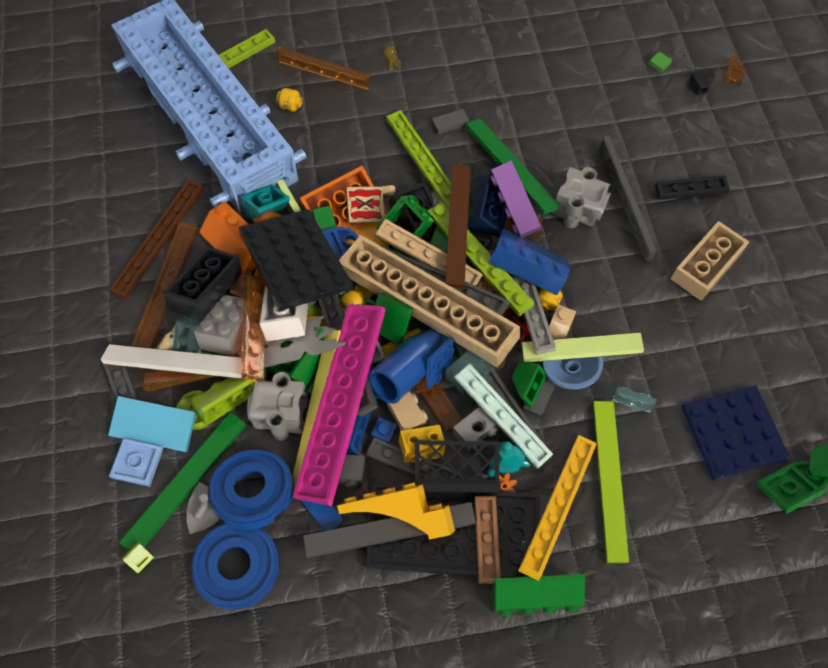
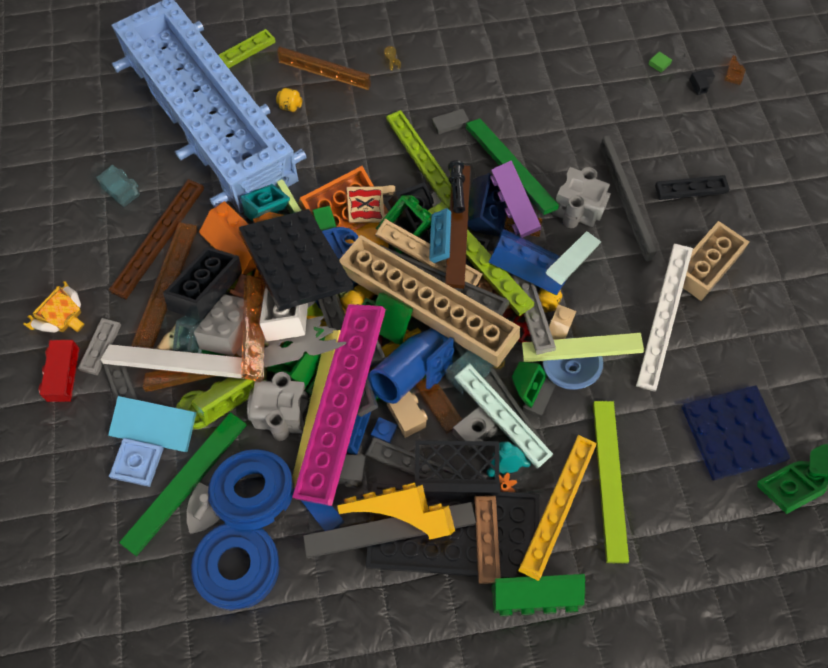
tile [122,542,154,573] -> none
yellow brick [399,425,446,463] -> none
clear light blue plate [612,387,657,413] -> none
none -> torso [23,281,85,333]
none -> red brick [39,340,80,402]
none -> light grey tile [78,318,121,376]
none -> clear light blue brick [96,165,140,207]
none -> dark azure plate [429,208,451,263]
none -> black pin [448,160,465,213]
none -> light aqua tile [546,231,601,285]
none -> white tile [636,244,693,392]

